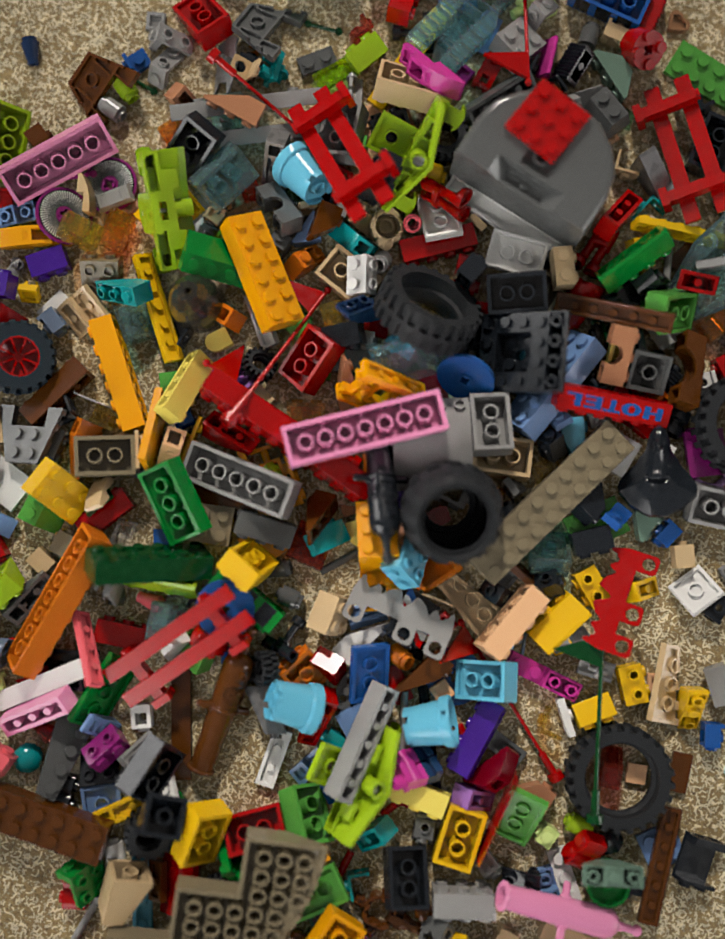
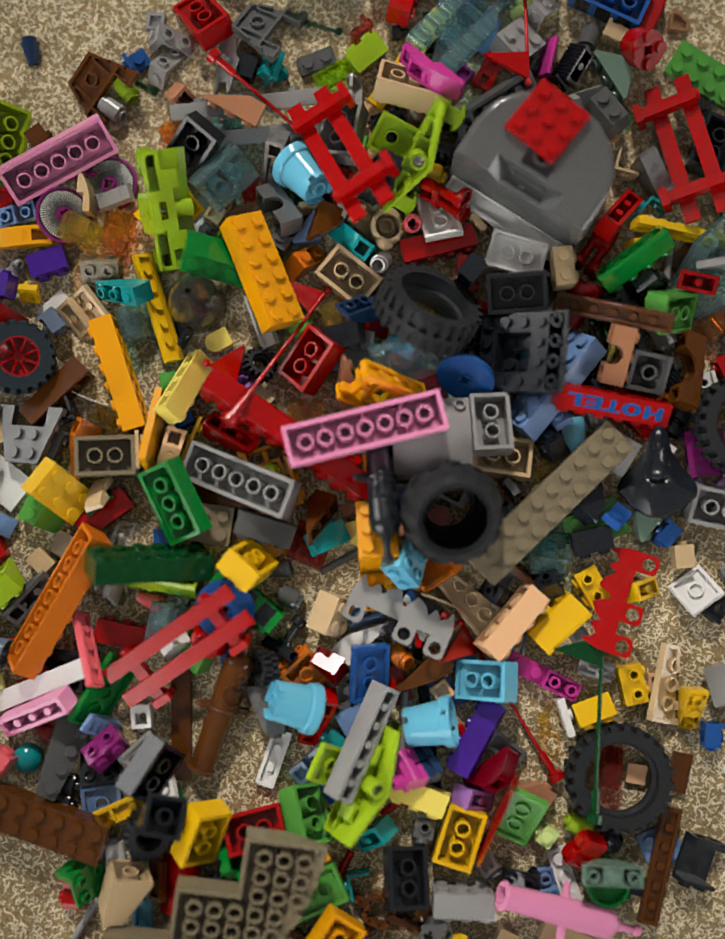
orange brick [213,302,248,334] -> none
tan bracket [230,53,262,82] -> none
white bracket [346,253,378,296] -> none

